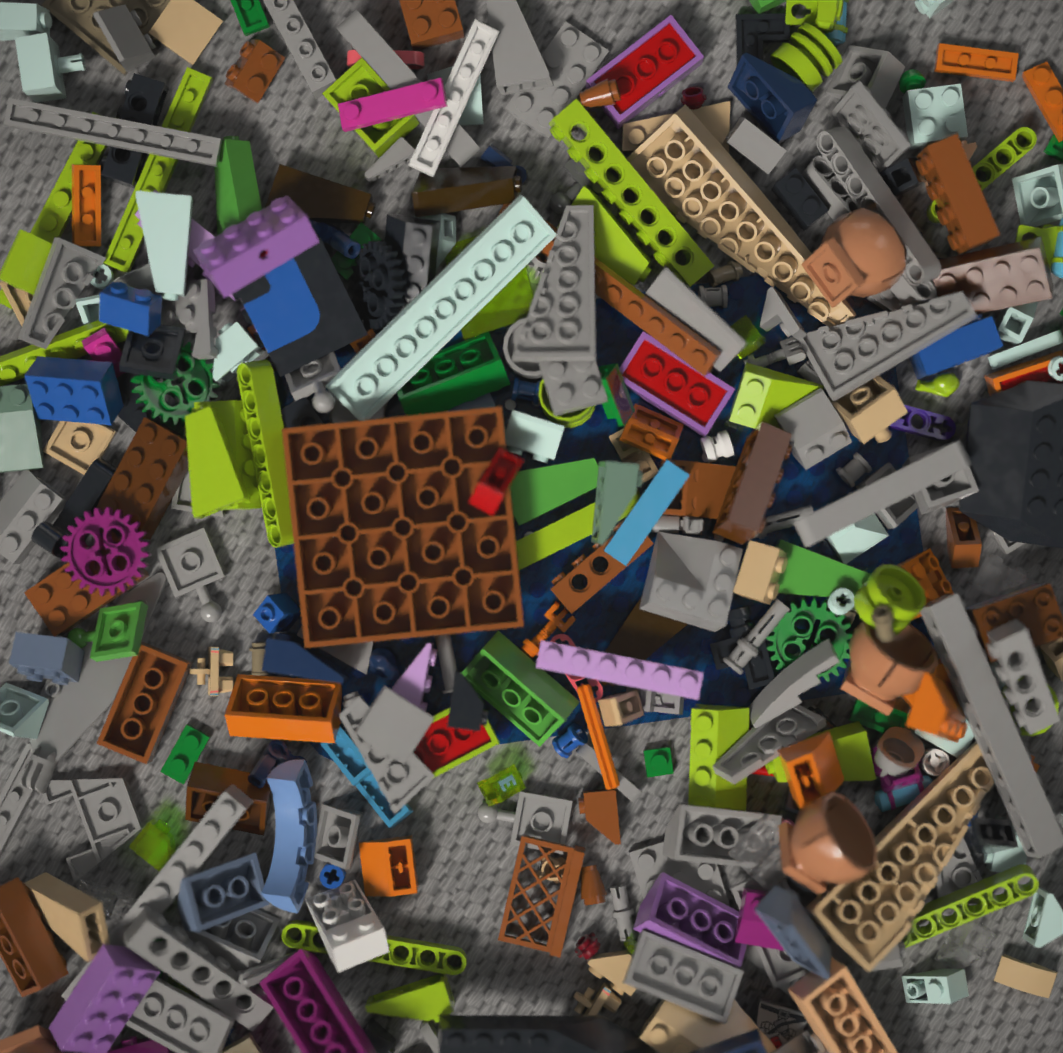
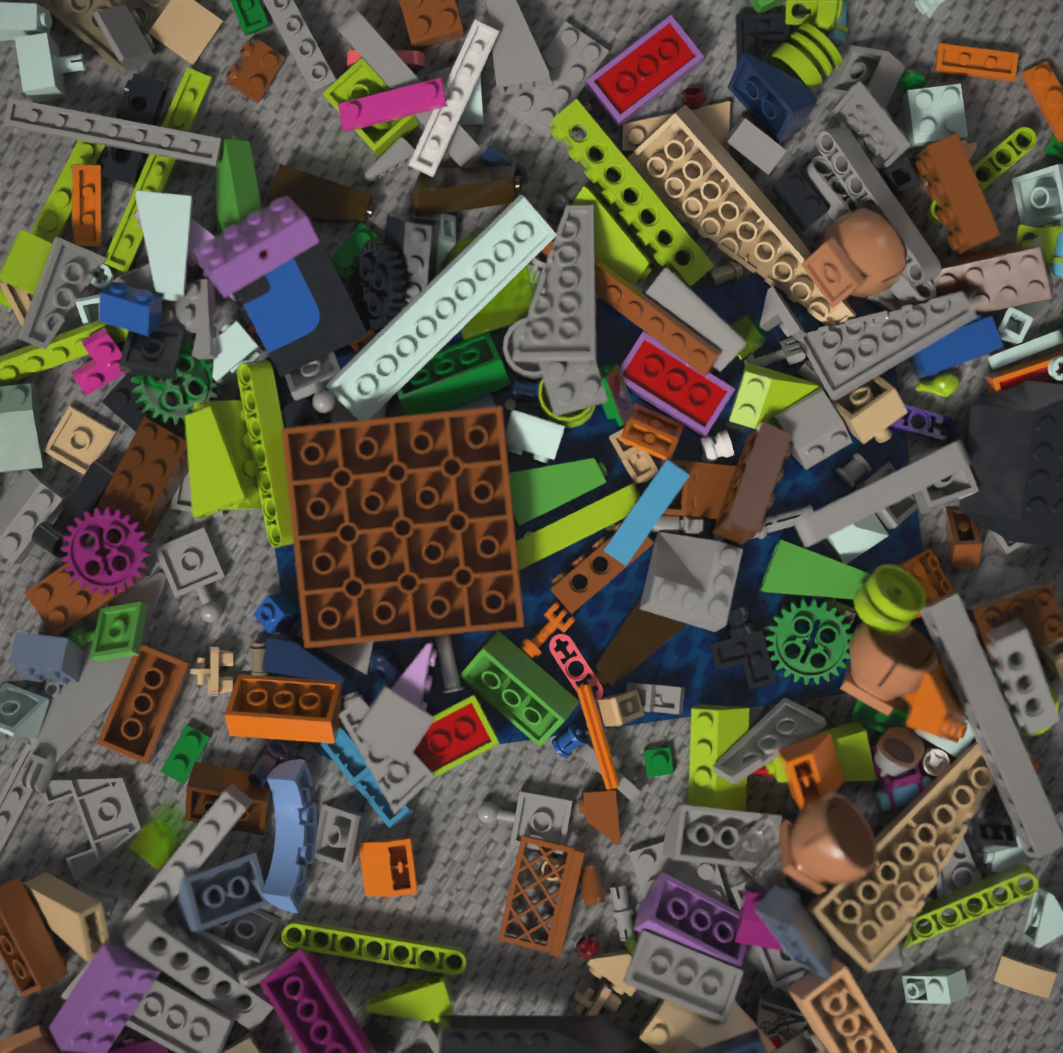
blue brick [24,356,124,425] -> none
white slope [305,880,389,972] -> none
dark blue bar [308,218,361,259] -> none
blue bush [320,863,346,889] -> none
black slope [447,671,489,731] -> none
red slope [469,447,524,516] -> none
clear neon green brick [477,764,526,806] -> none
lavender brick [536,640,704,700] -> none
dark orange cone [579,78,621,108] -> none
sand green slope [591,461,643,545] -> none
light grey bush [698,285,728,308] -> none
light grey pin [722,599,790,675] -> none
tan brick [733,540,788,605] -> none
light grey slope [749,639,840,729] -> none
light aqua bush [828,588,855,615] -> none
dark tan pin [871,606,895,642] -> none

